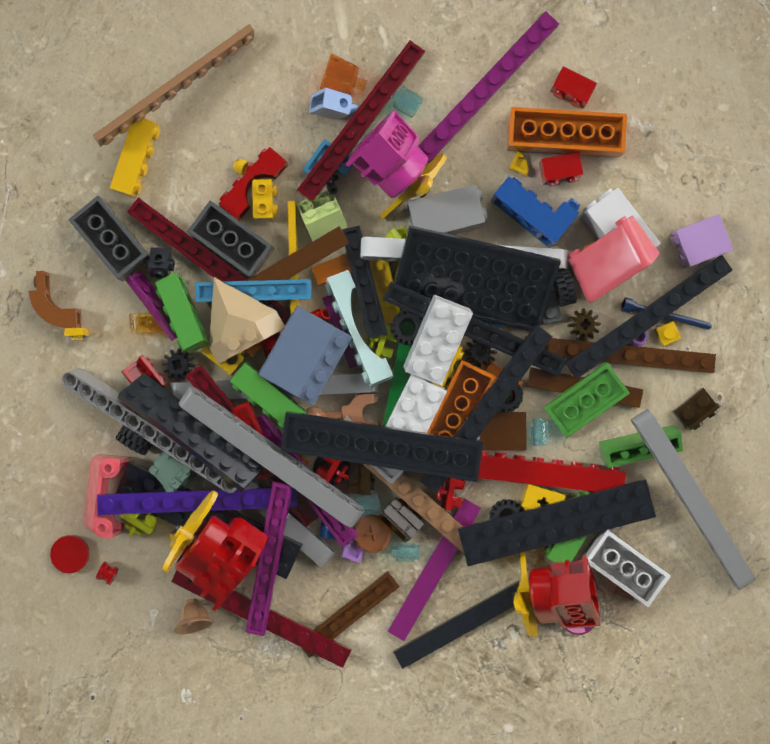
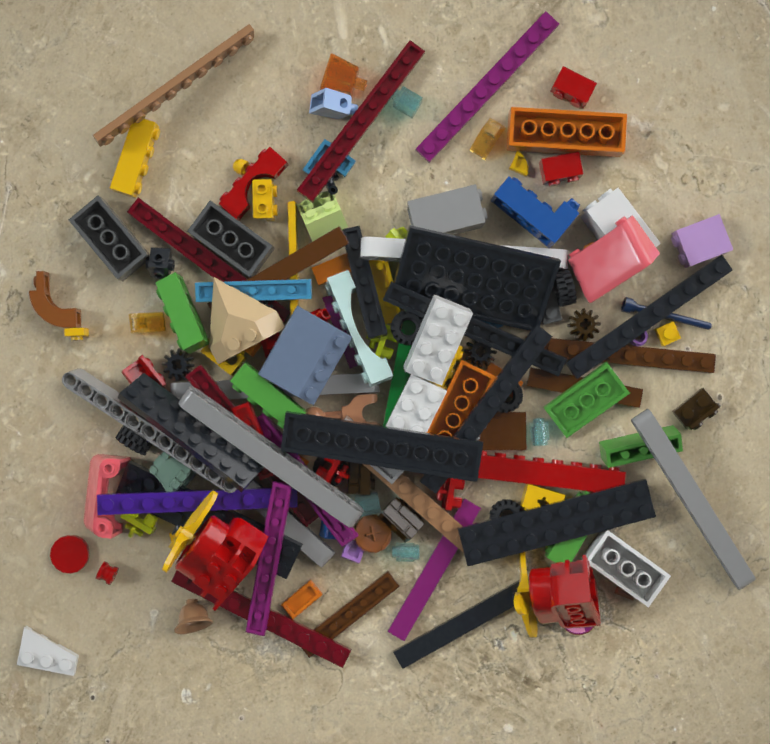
magenta tile [125,271,178,341] -> none
dark pink brick [345,110,447,220] -> none
none -> white wing [17,626,79,676]
none -> orange tile [281,579,323,619]
none -> clear yellow slope [470,118,506,160]

